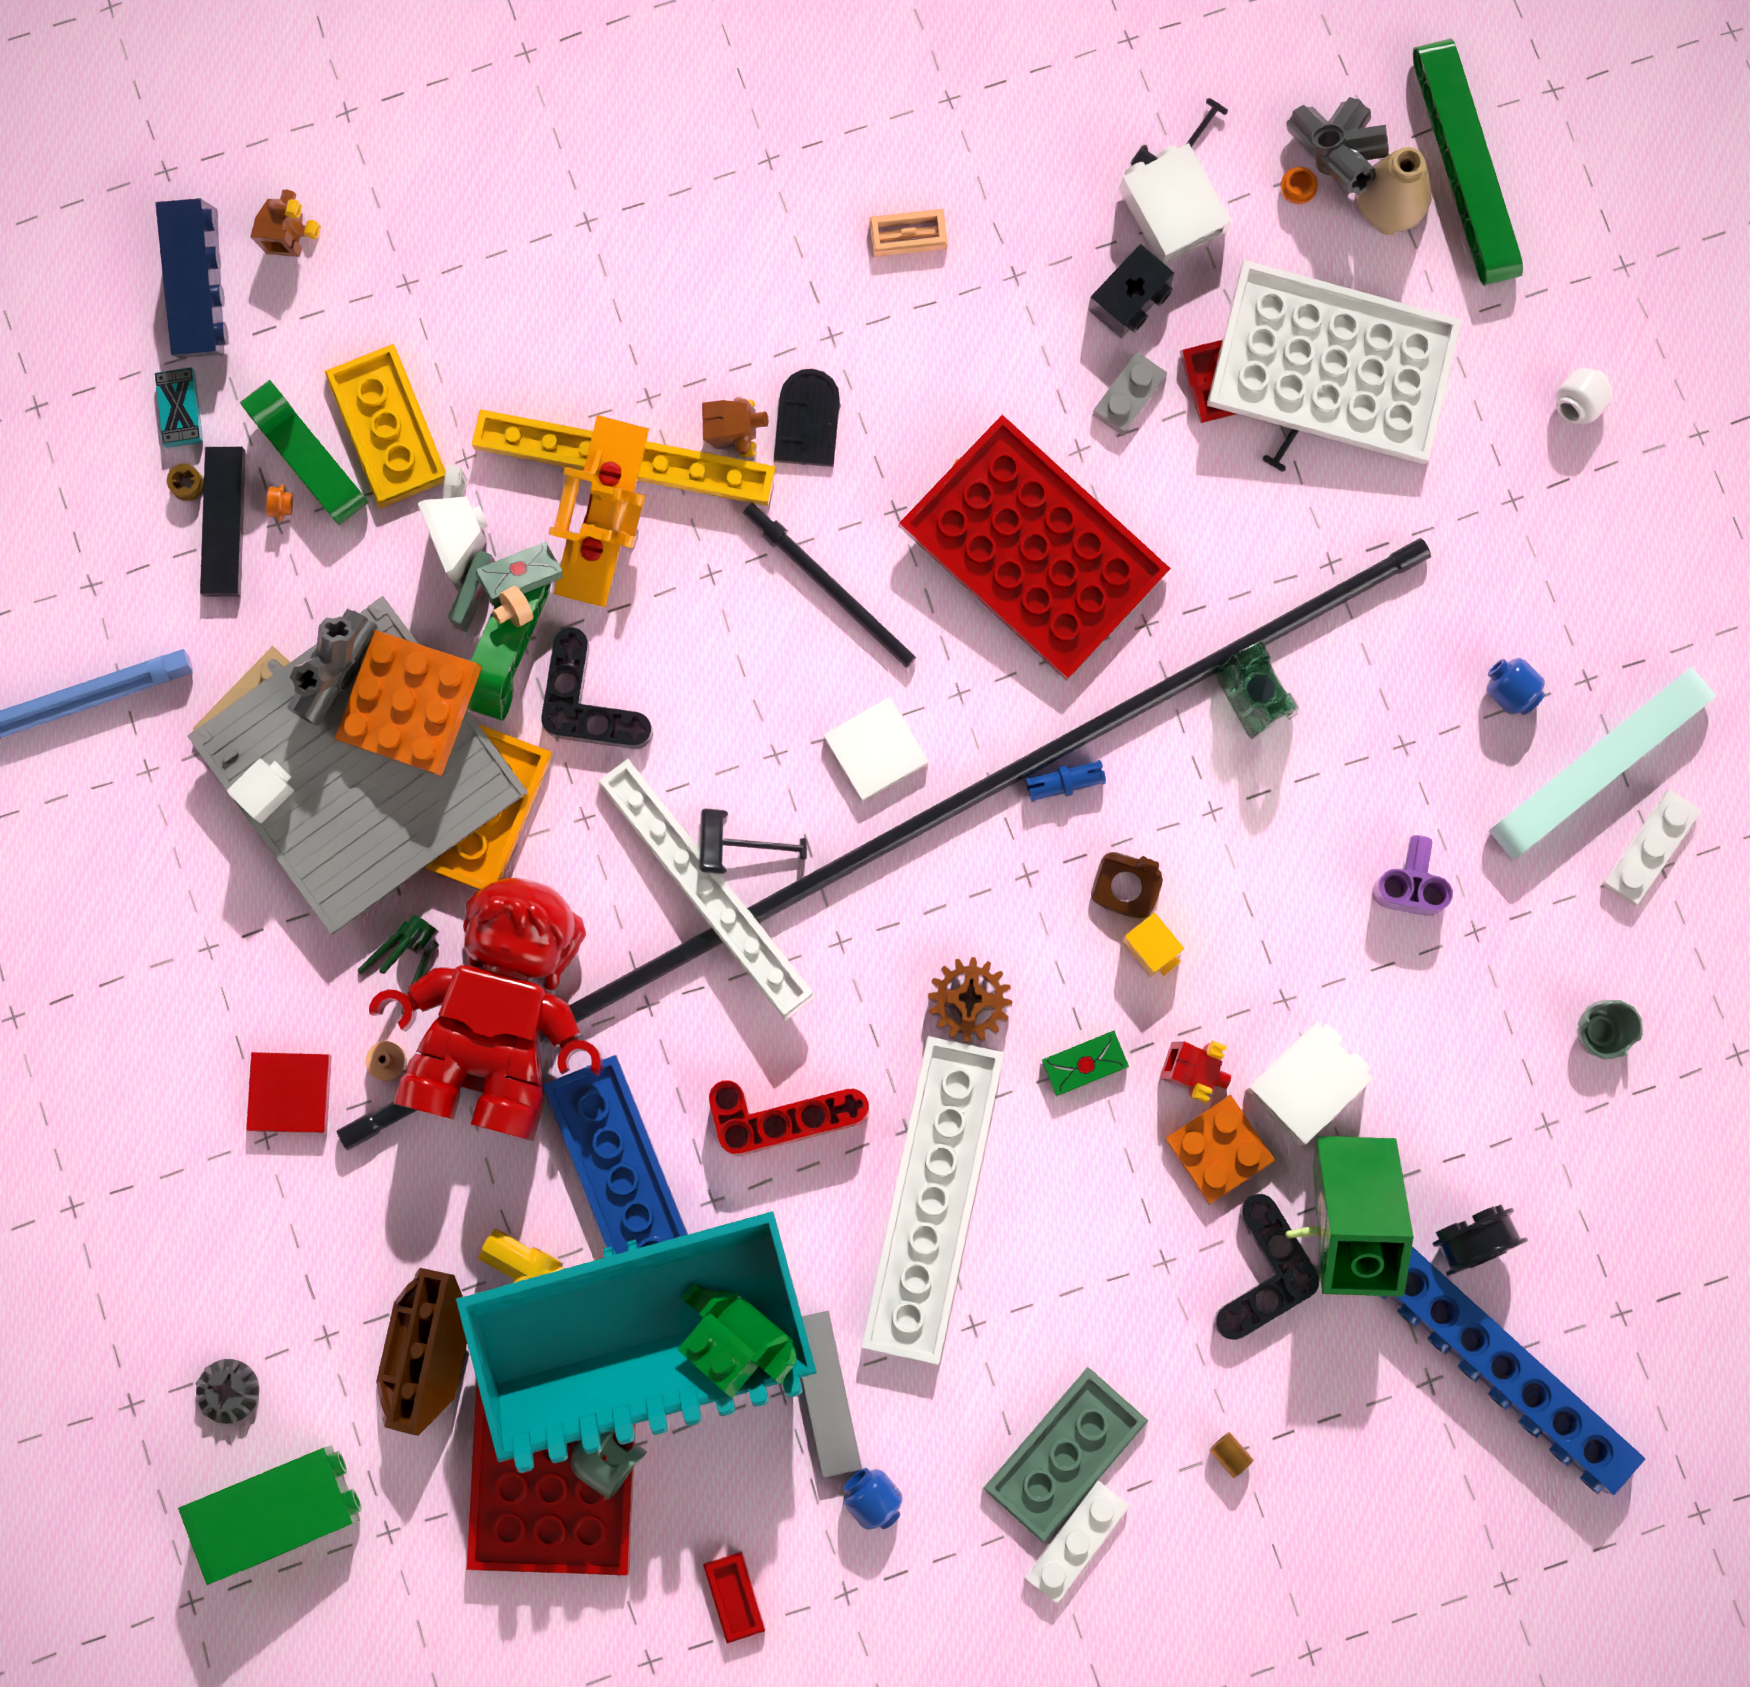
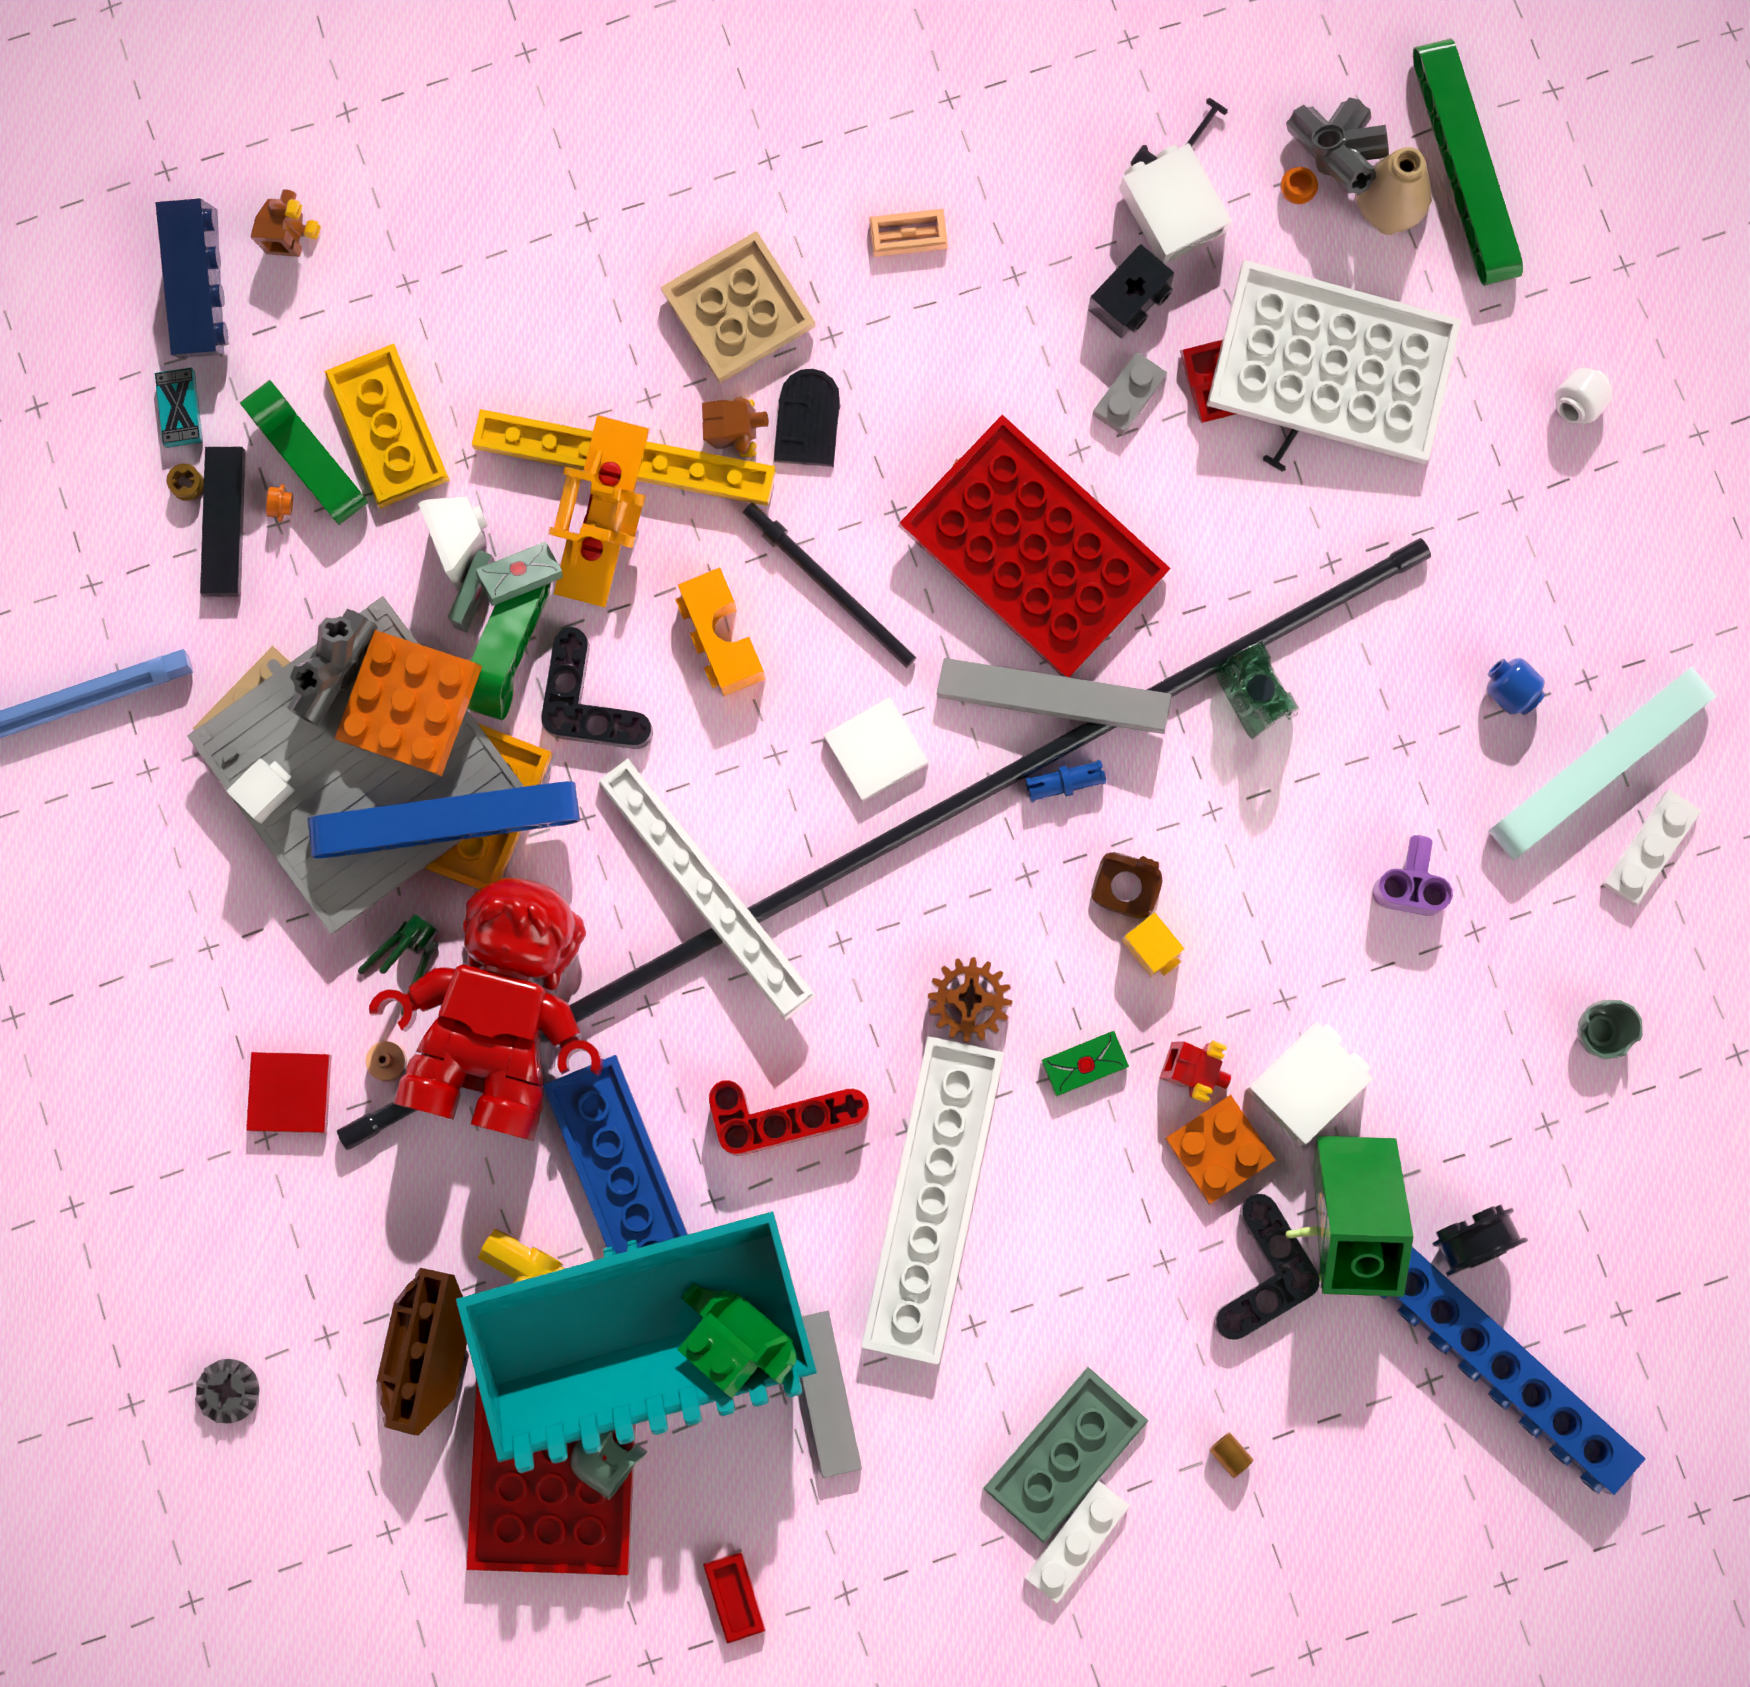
green slope [178,1445,362,1586] -> none
white tile [443,464,468,498] -> none
light nougat tile [492,586,533,627] -> none
black piece [699,808,807,874] -> none
blue head [843,1468,903,1530] -> none
none -> blue beam [307,781,580,859]
none -> tan plate [661,231,816,384]
none -> light orange arch [675,567,766,697]
none -> light grey tile [936,658,1172,734]

